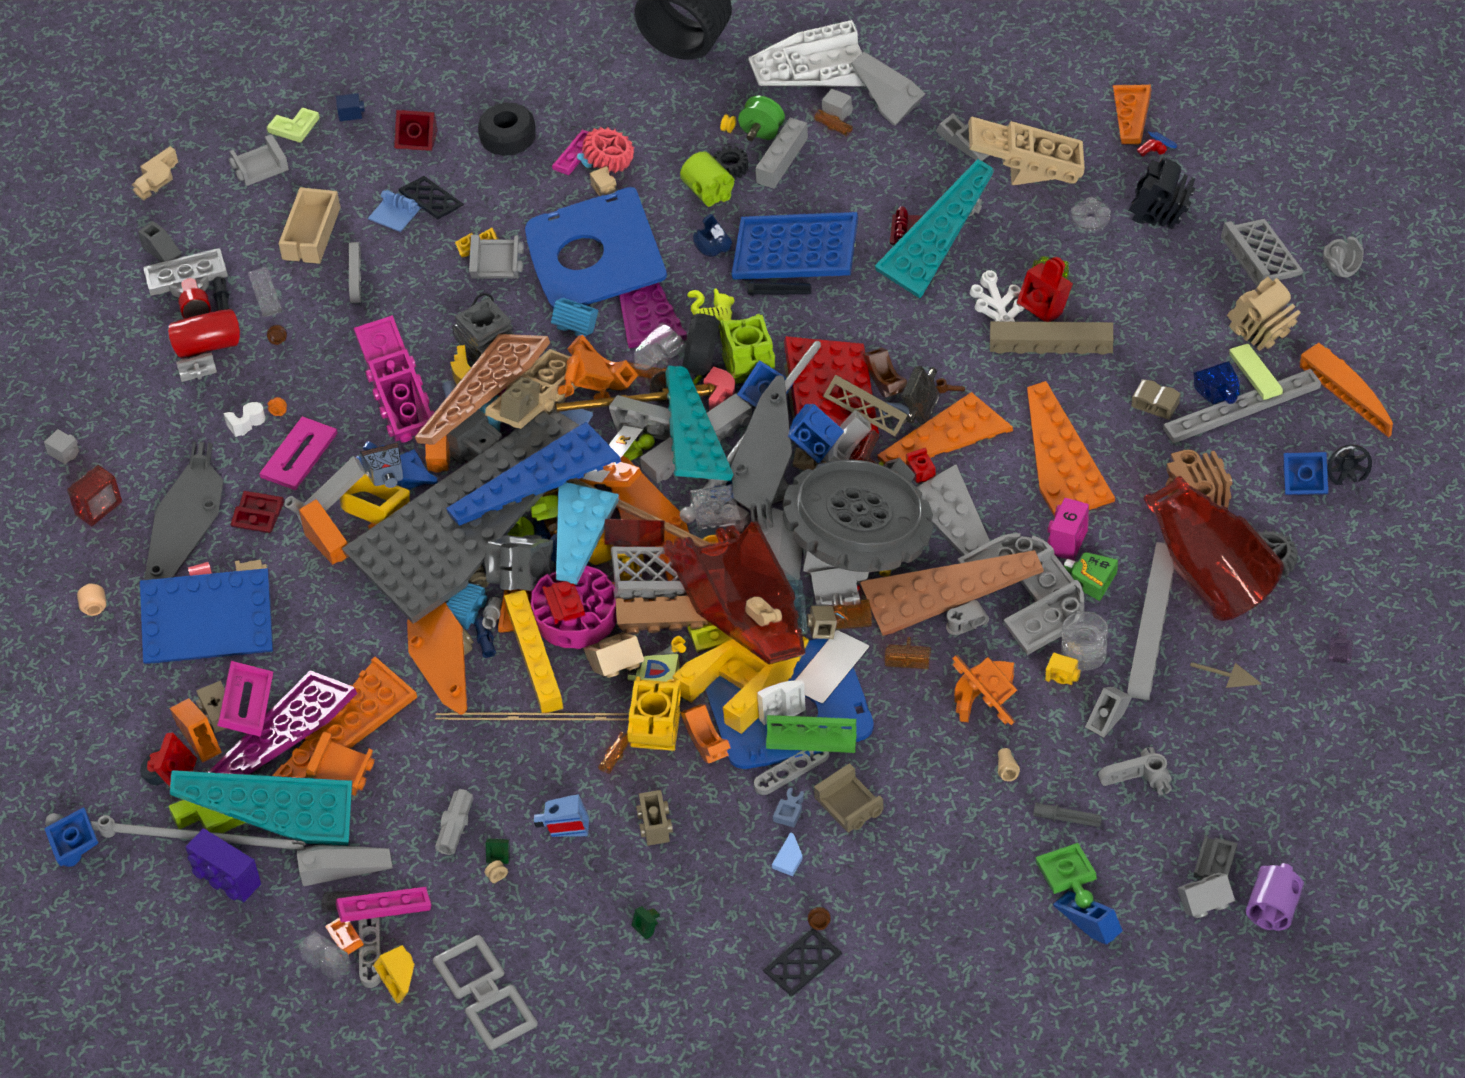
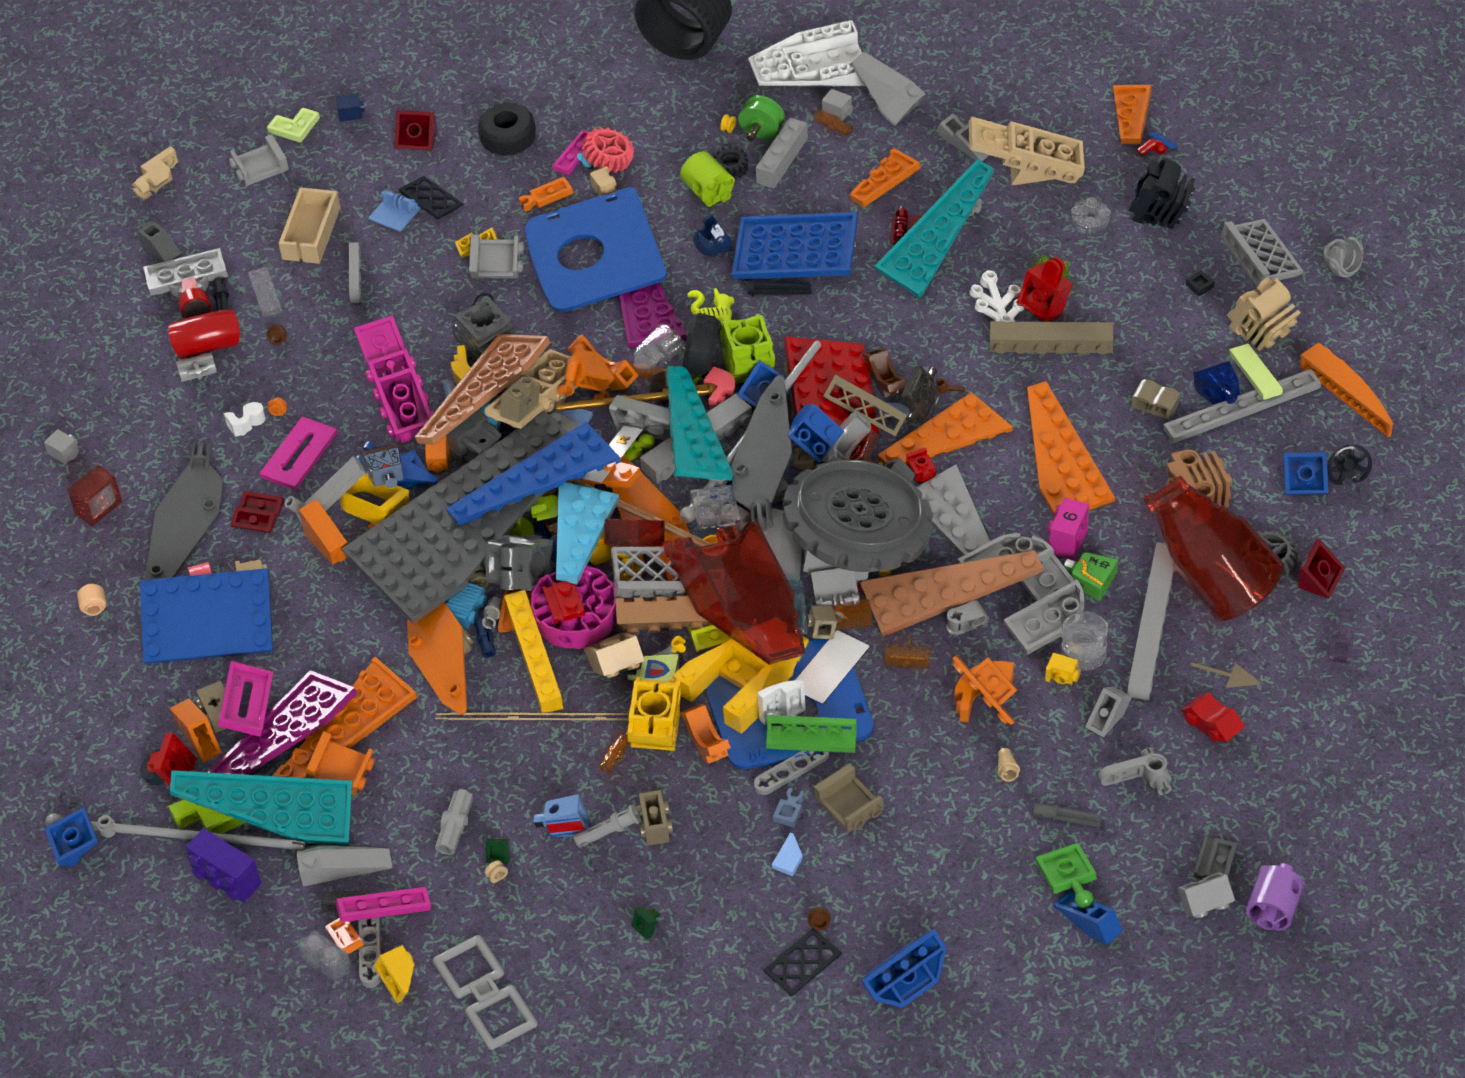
dark azure brick [551,298,598,337] -> none
tan plate [745,597,782,626] -> none
none -> orange plate [519,177,573,211]
none -> light grey pin [574,804,641,848]
none -> orange wing [850,148,921,208]
none -> blue wedge [861,929,947,1008]
none -> red brick [1181,693,1245,742]
none -> black plate [1186,270,1215,296]
none -> dark red slope [1298,539,1345,599]

